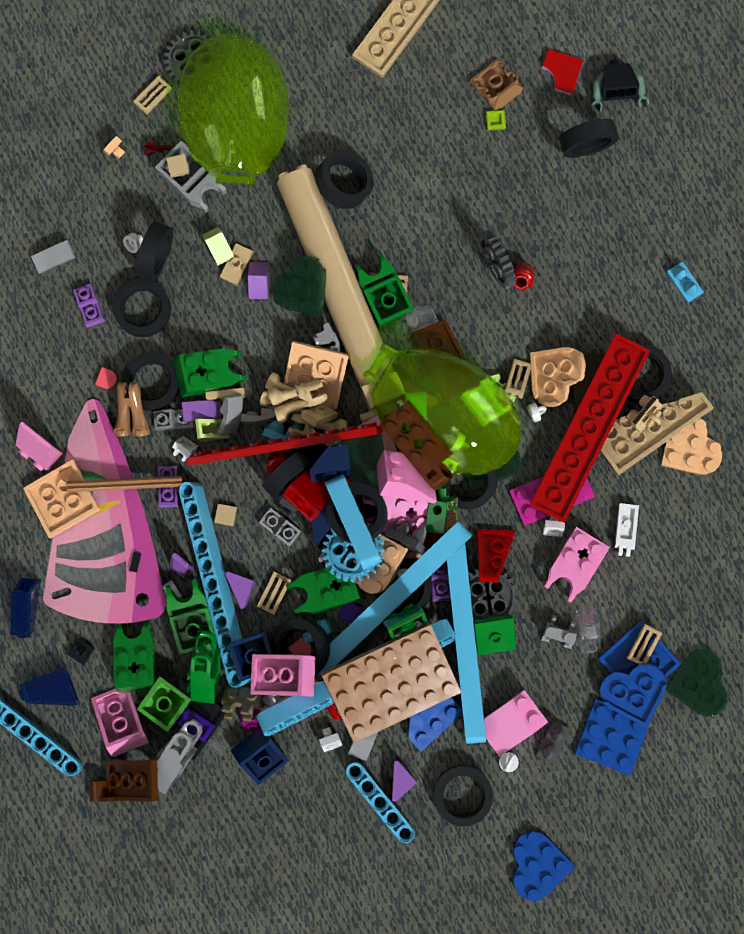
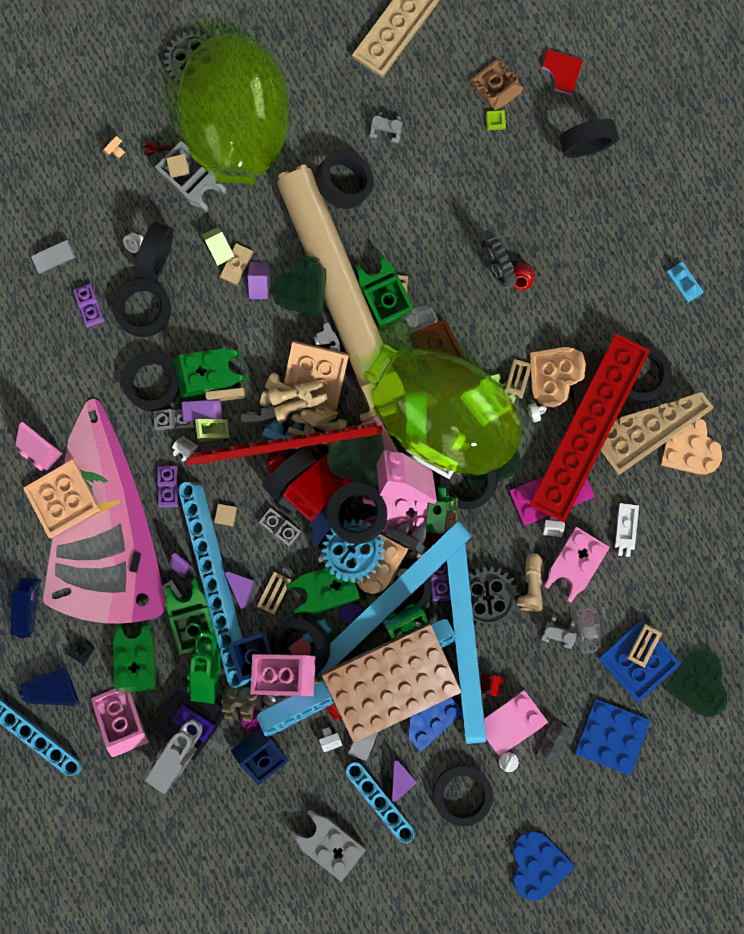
medium nougat axle [66,476,182,492] -> none
reddish brown hinge [89,760,159,802] -> none
coral tile [95,367,118,389] -> none
medium nougat piece [114,382,150,437] -> none
tan tile [133,75,172,115] -> none
bright green slope [137,677,191,732] -> none
light grey slope [218,394,243,435] -> none
dark blue slope [310,444,350,483] -> none
medium azure beam [325,474,382,570] -> none
reddish brown hinge [379,400,453,490] -> none
green plate [474,614,516,655] -> none
red wing [477,529,516,583] -> none
black torso [591,59,649,112] -> none
blue plate [600,663,667,728] -> none
tan hips [627,395,663,433] -> none
none -> light grey brick [290,809,366,882]
none -> light grey piece [370,112,403,144]
none -> red tile [481,674,504,696]
none -> tan piece [517,553,543,612]

